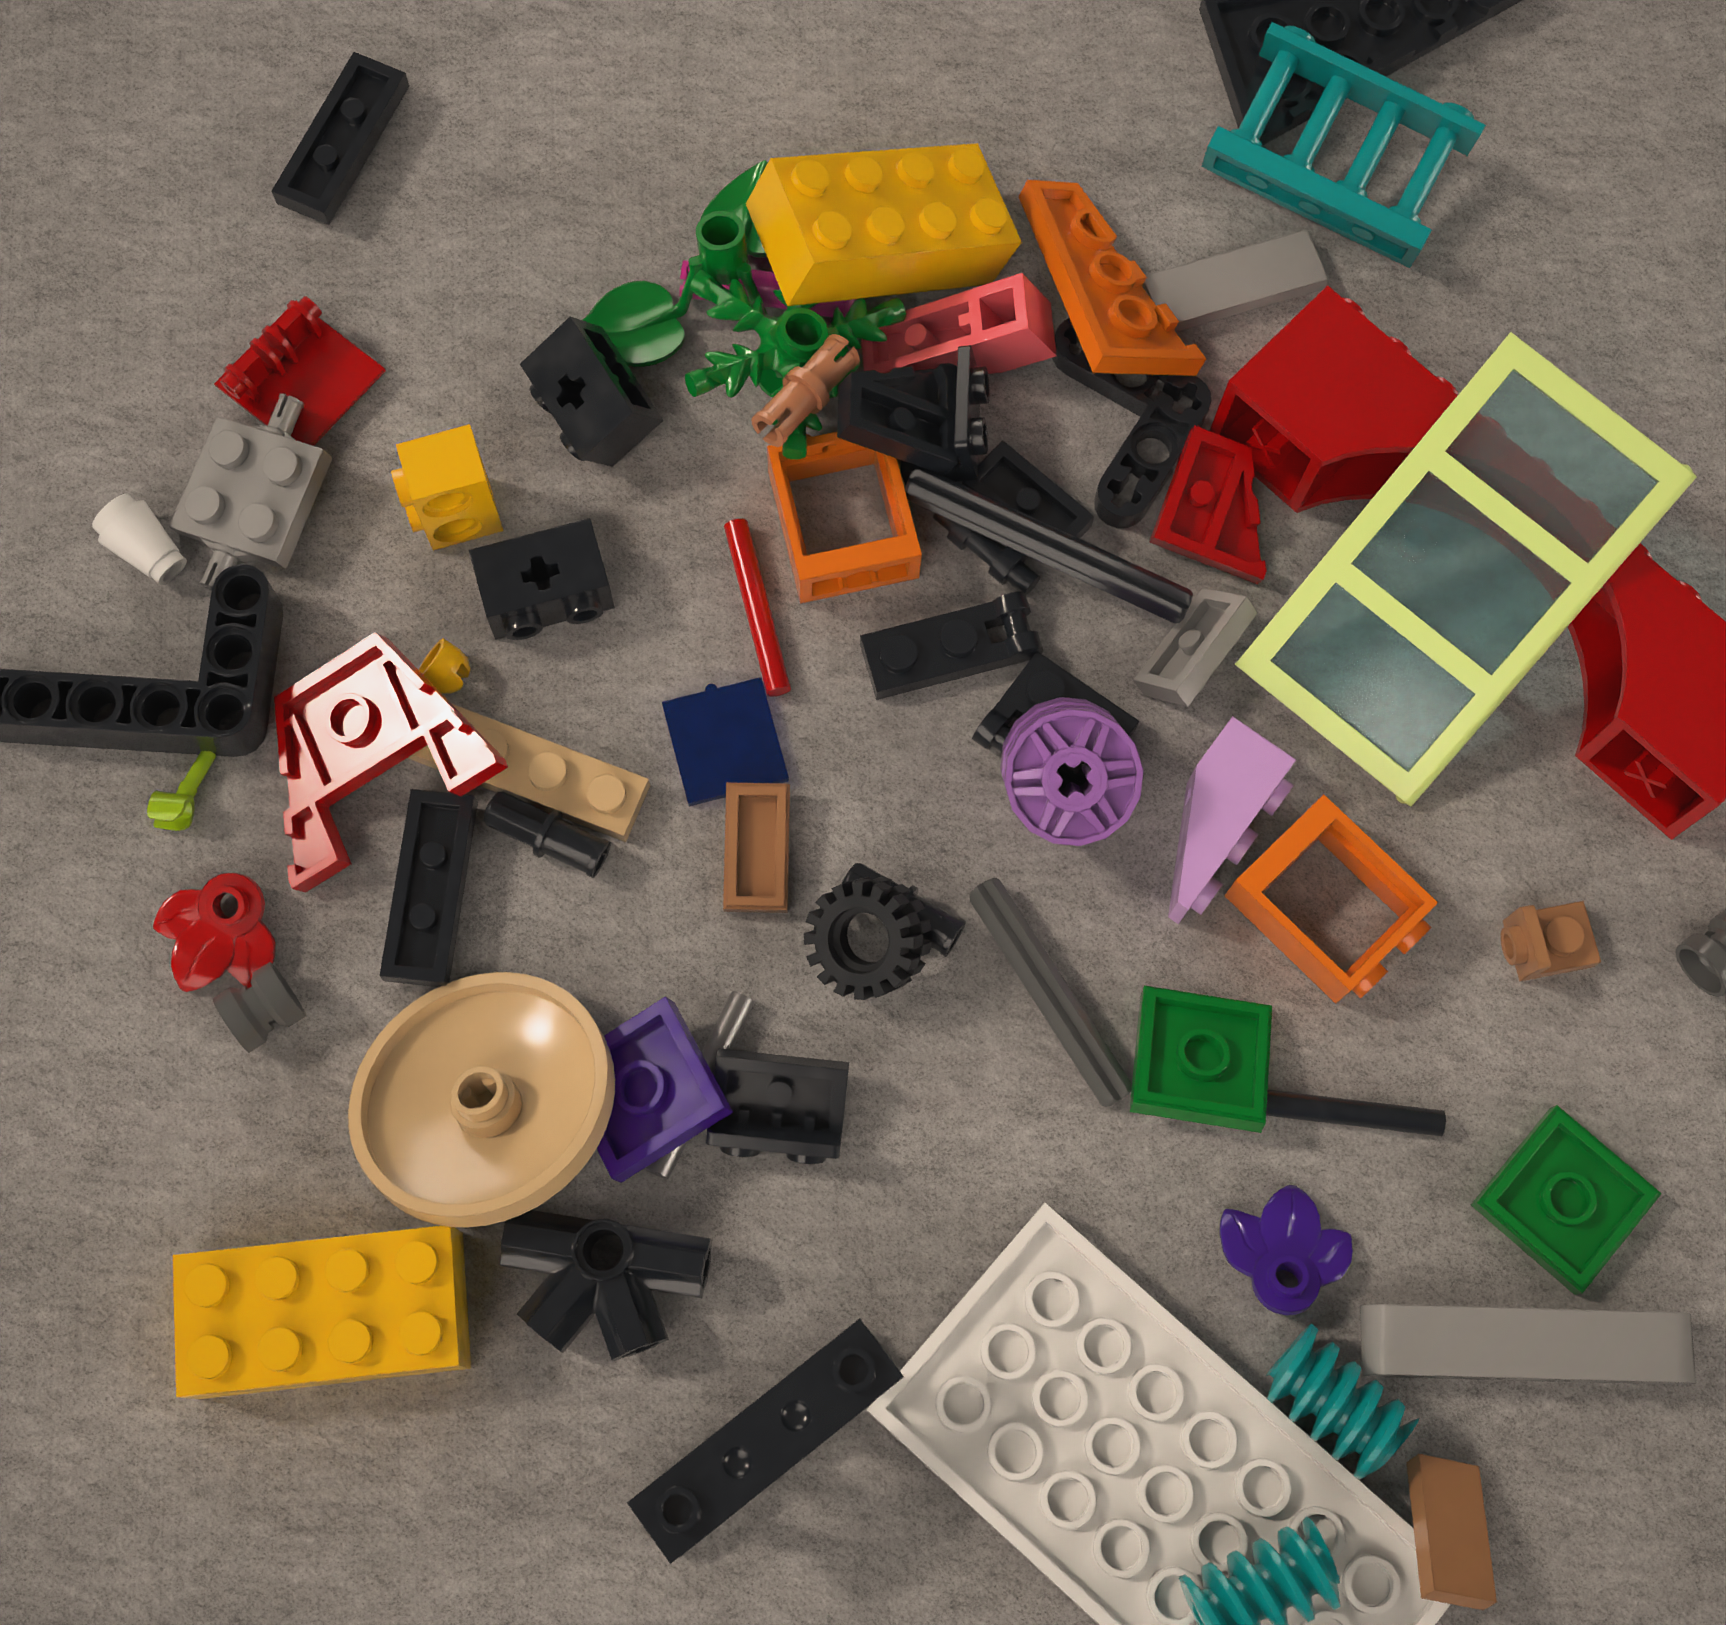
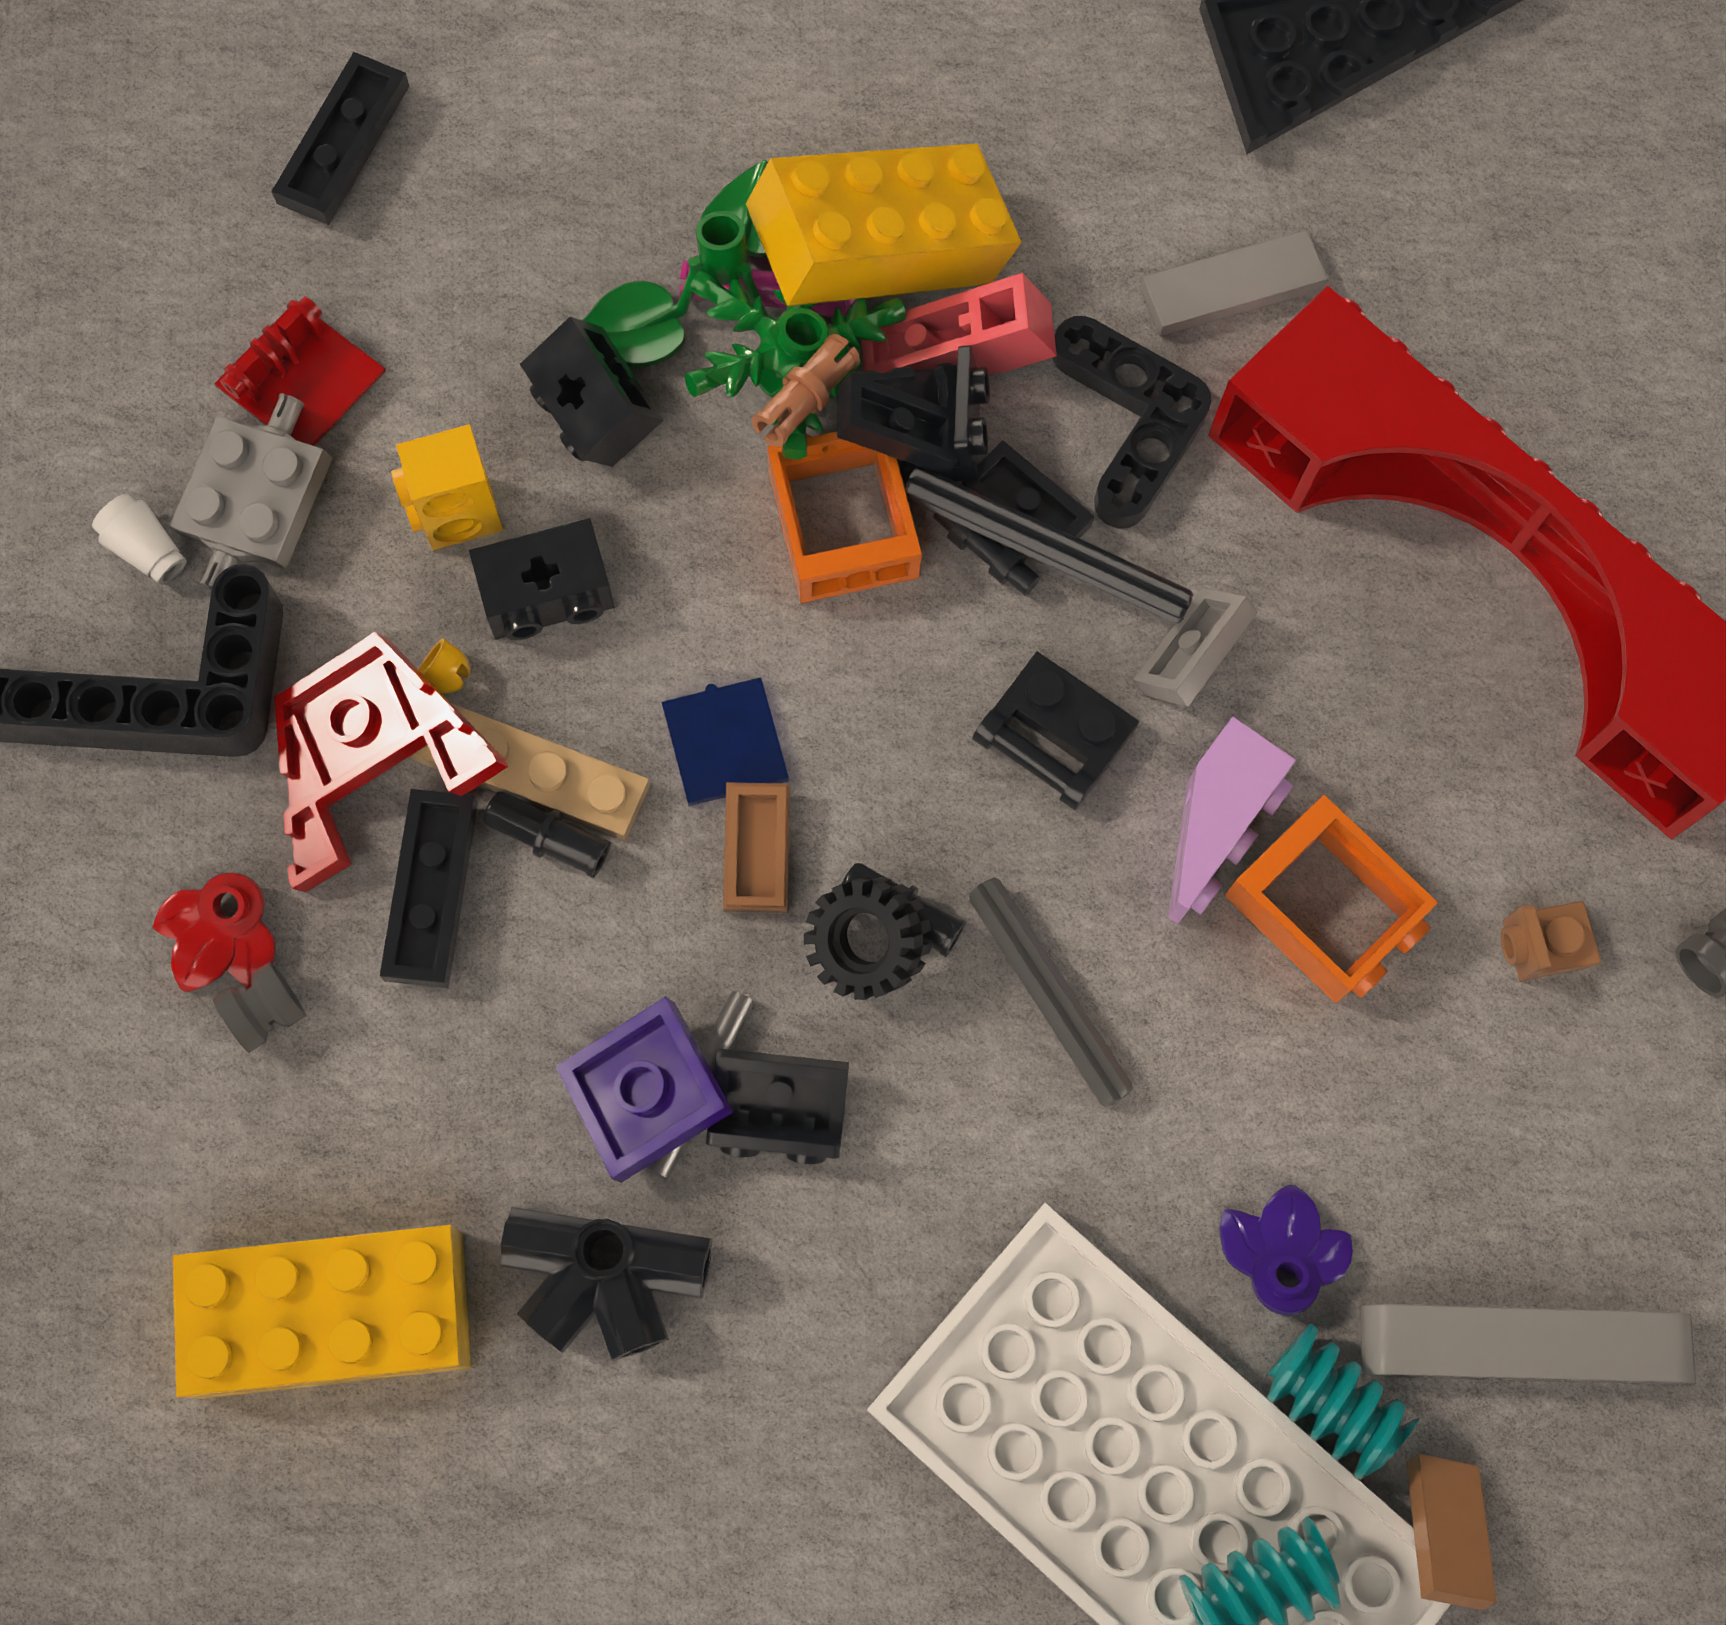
lime hand [147,751,216,831] -> none
tan dish [348,972,615,1227] -> none
black fence [627,1319,904,1564] -> none
red bar [724,519,791,697] -> none
black plate [860,591,1044,700] -> none
medium lavender wheel [1000,697,1143,846] -> none
orange wing [1018,179,1207,376] -> none
green tile [1129,985,1272,1133] -> none
red wing [1149,425,1267,585] -> none
teal fence [1201,22,1486,268] -> none
door [1235,332,1697,807] -> none
black bar [1266,1090,1446,1137] -> none
green tile [1471,1105,1662,1295] -> none

